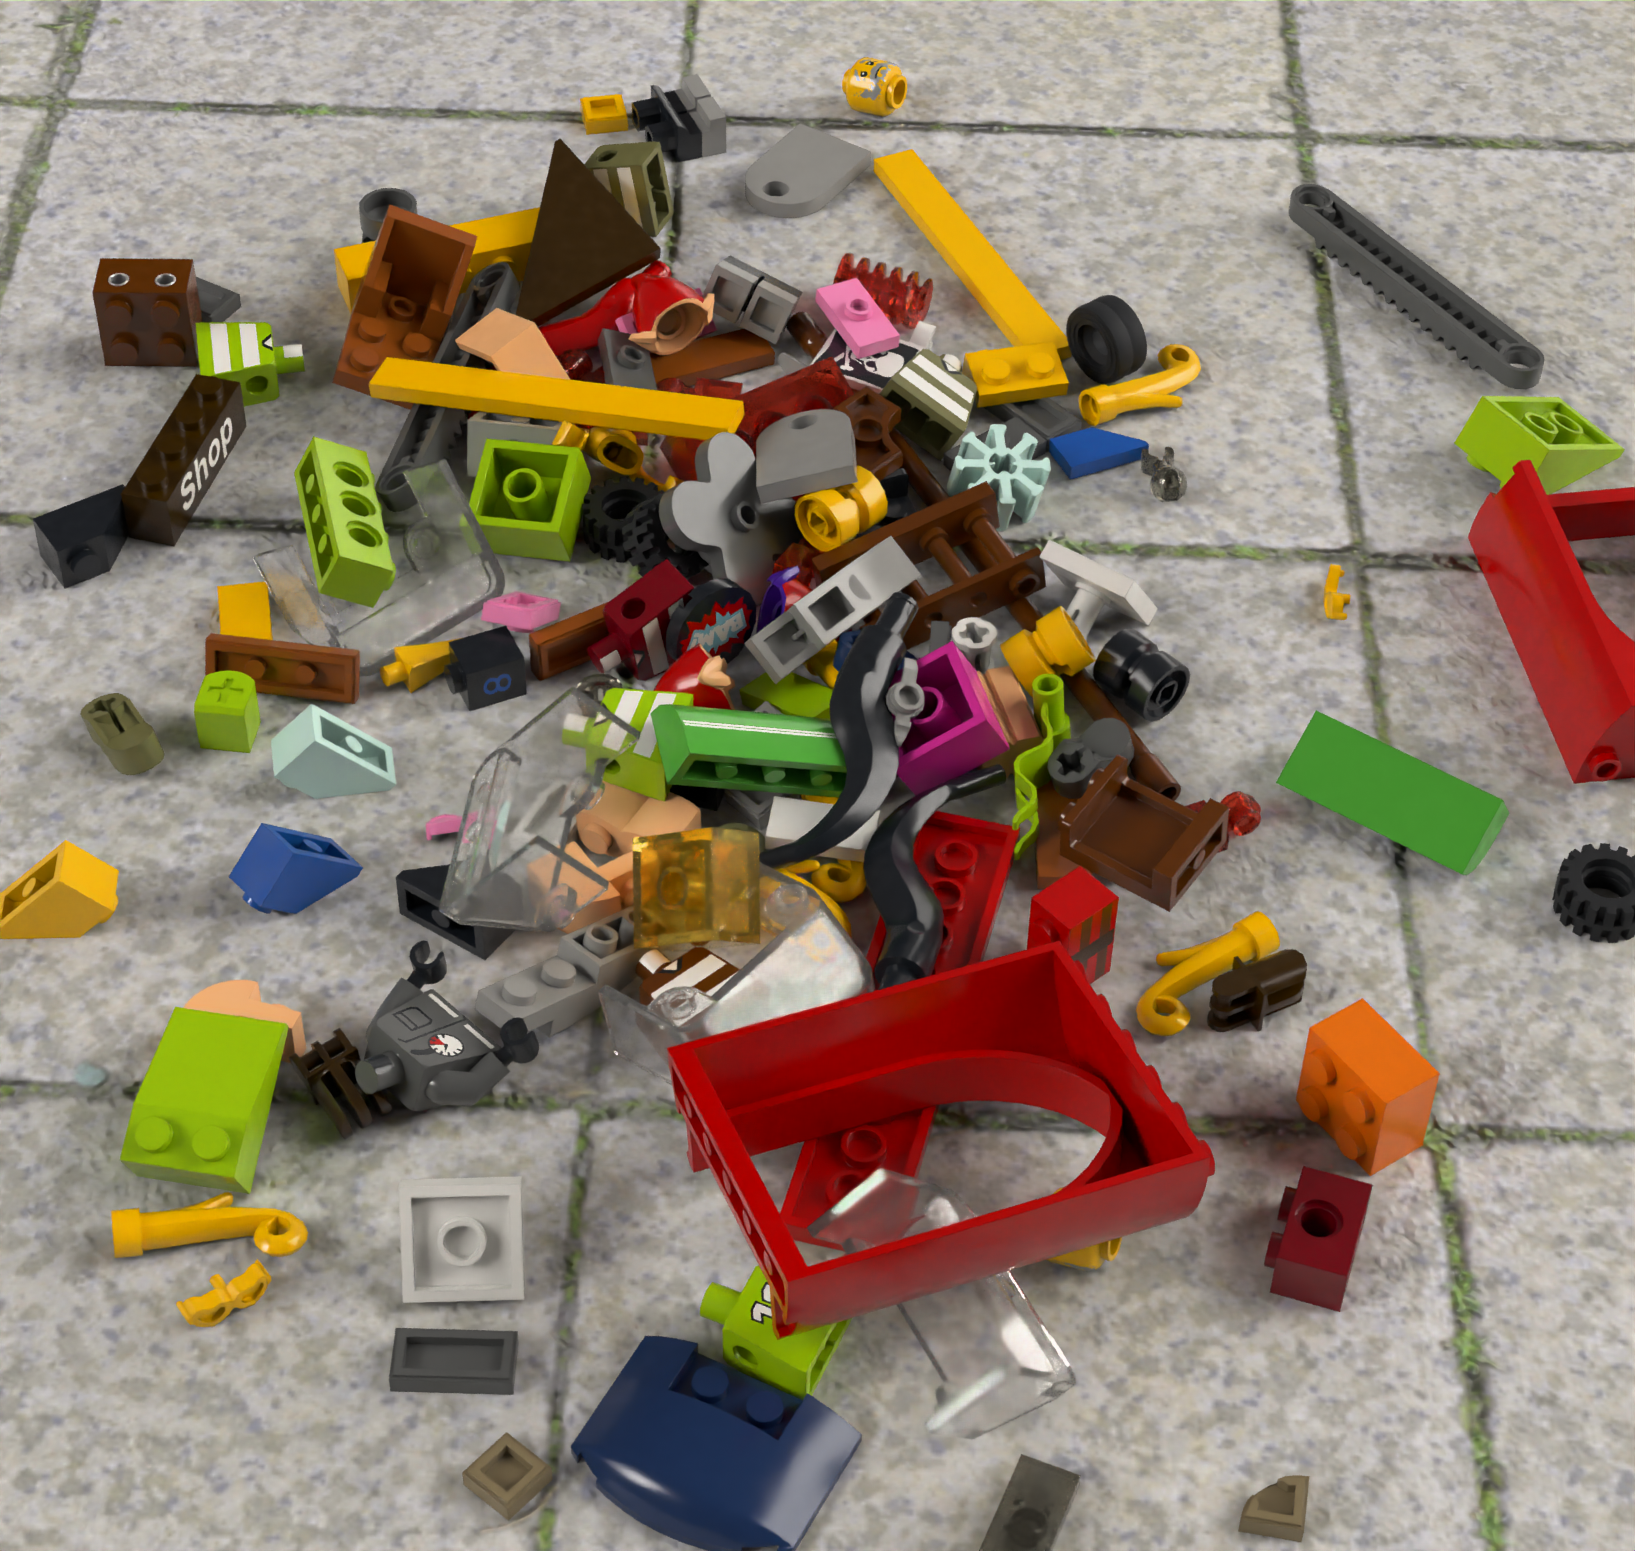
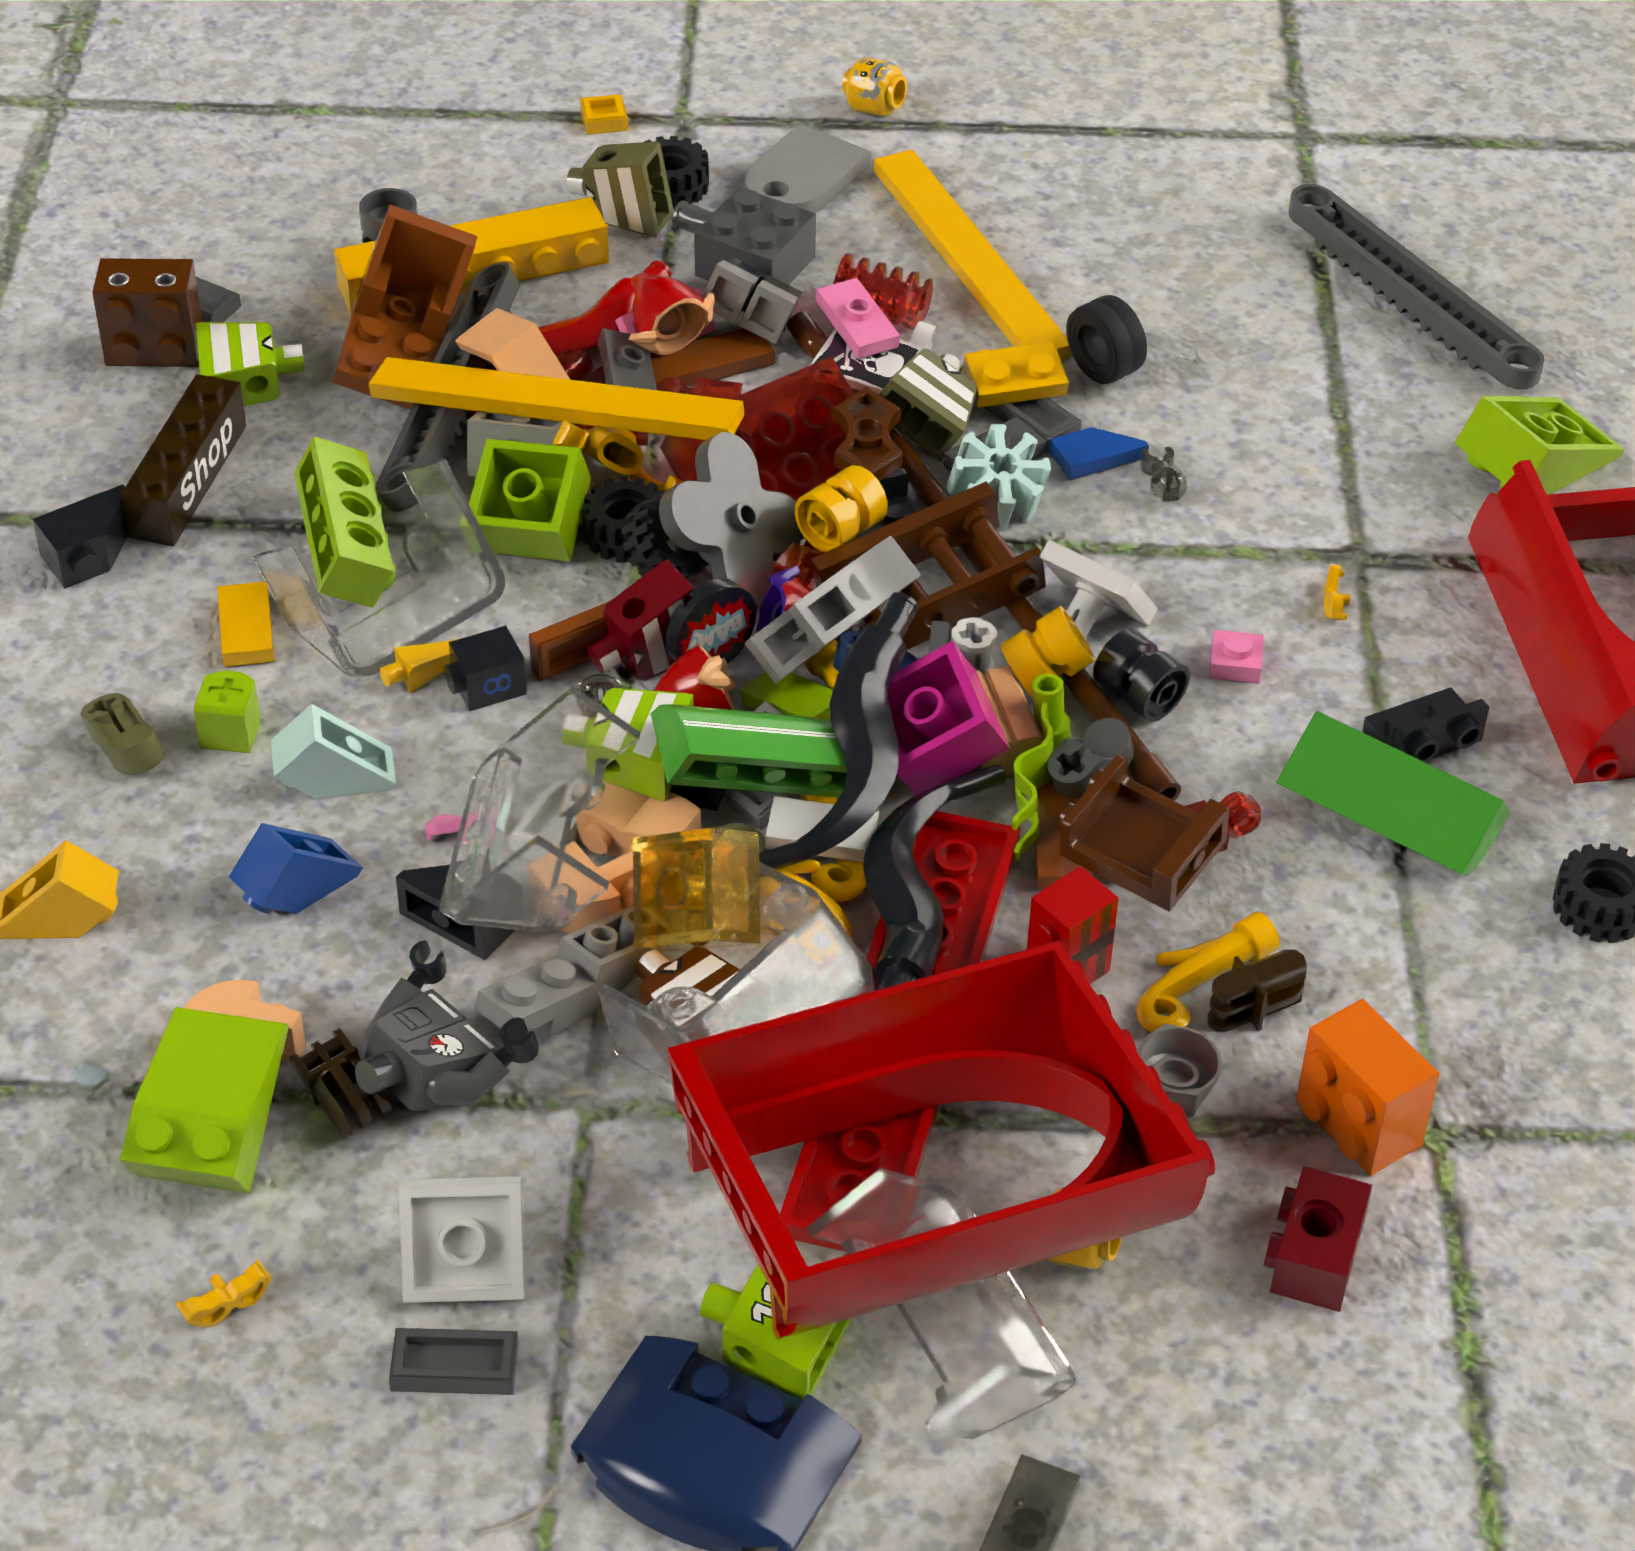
yellow plant [111,1192,308,1258] -> none
dark orange tile [205,633,360,704] -> none
dark tan tile [462,1432,553,1521] -> none
bright pink plate [481,591,561,633] -> none
dark brown tile [516,138,661,327] -> none
hips [632,74,726,162] -> none
light grey tile [756,409,858,504] -> none
light grey piece [886,657,925,746] -> none
yellow plant [1079,344,1201,426] -> none
dark tan tile [1238,1475,1310,1542] -> none
none -> black tyre [644,136,709,209]
none -> dark grey brick [672,187,816,285]
none -> light grey hat [1137,1024,1222,1117]
none -> bright pink plate [1209,630,1264,684]
none -> black bracket [1362,687,1490,763]

